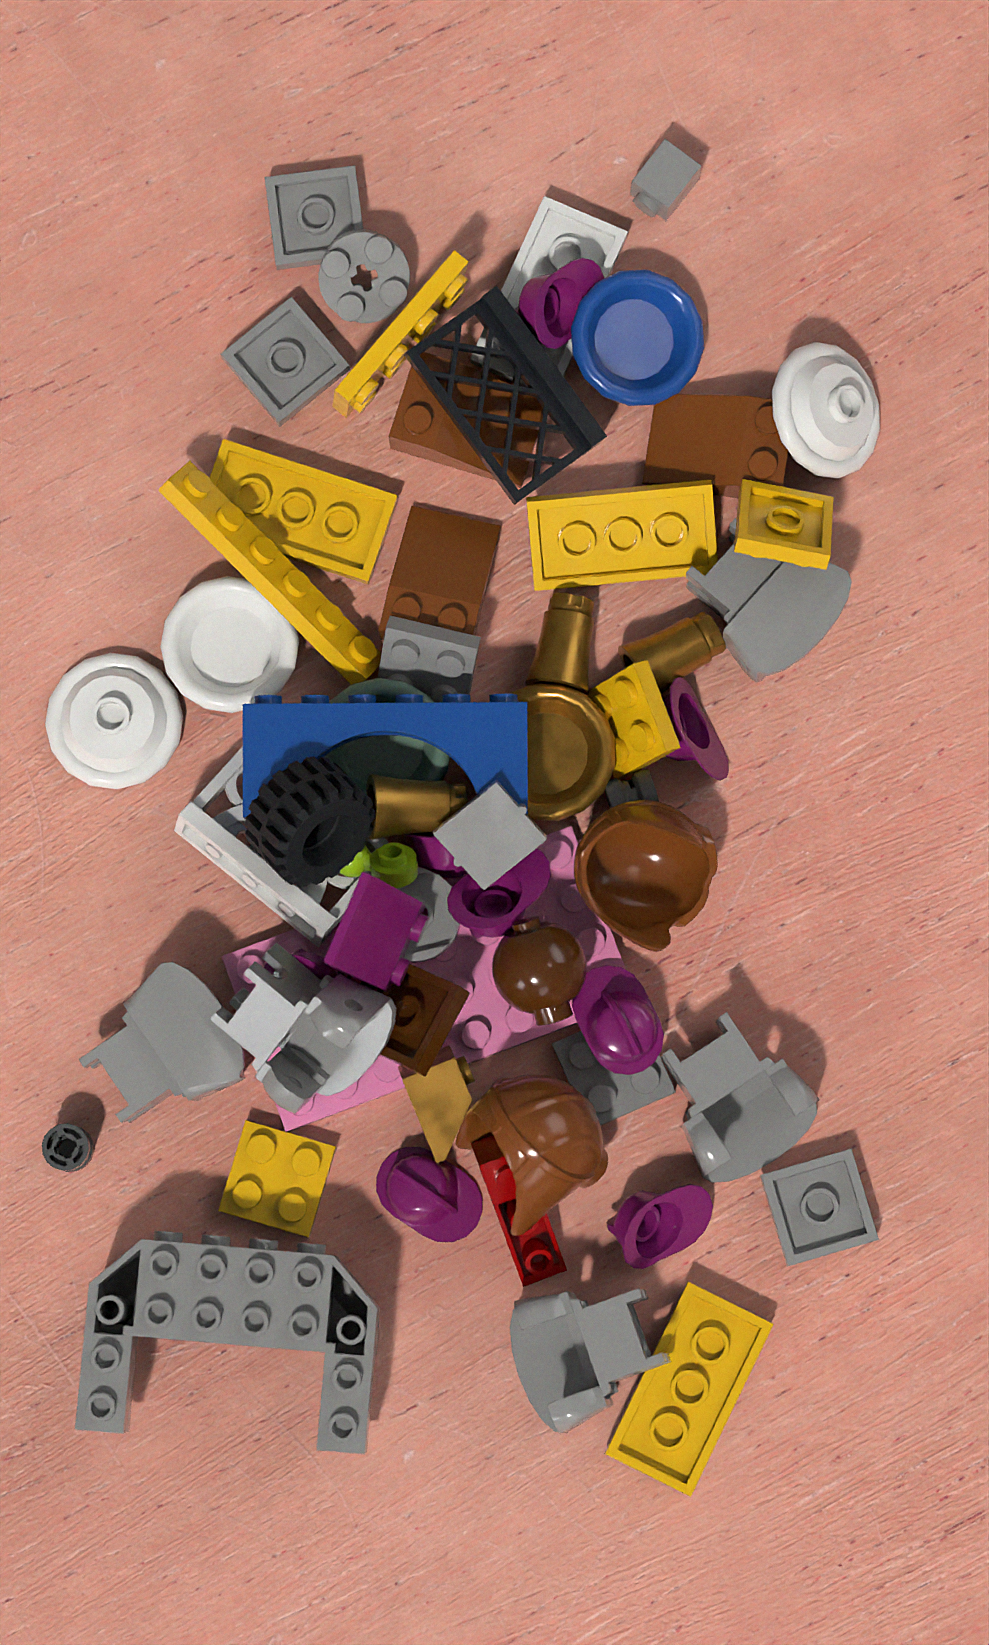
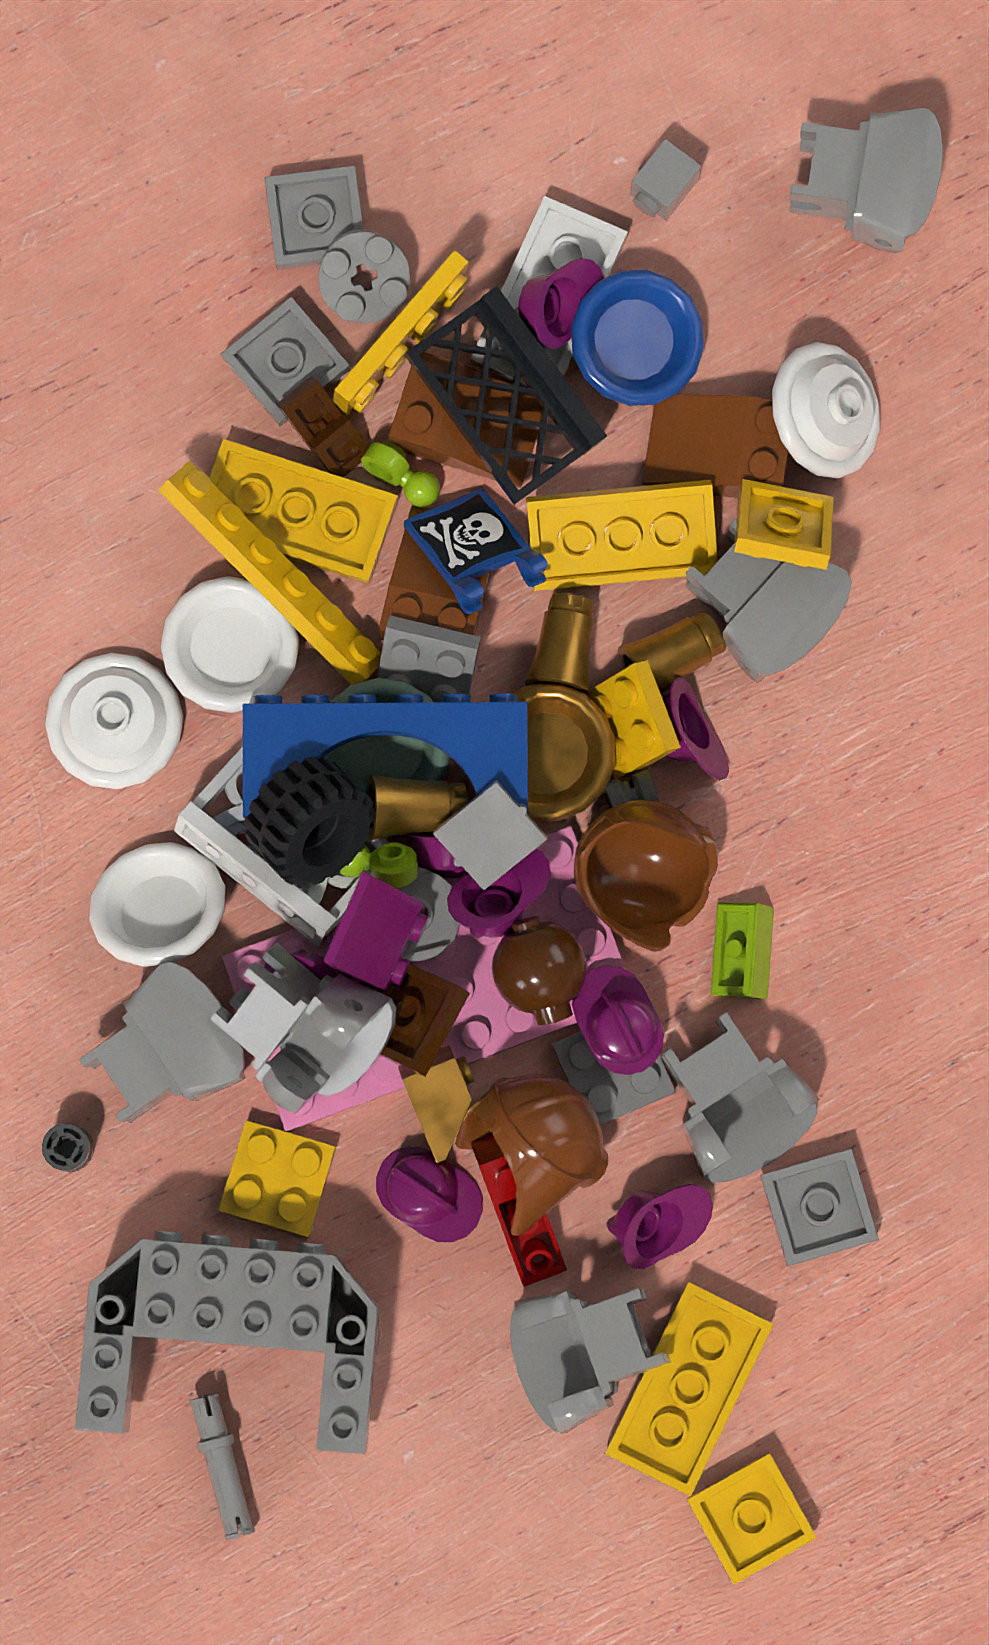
none -> white piece [89,842,225,967]
none -> light grey pin [189,1392,255,1540]
none -> reddish brown slope [276,376,369,477]
none -> lime plate [361,441,440,507]
none -> flag [404,488,547,614]
none -> yellow plate [686,1452,817,1585]
none -> lime slope [710,902,774,999]
none -> light grey piece [790,108,943,253]

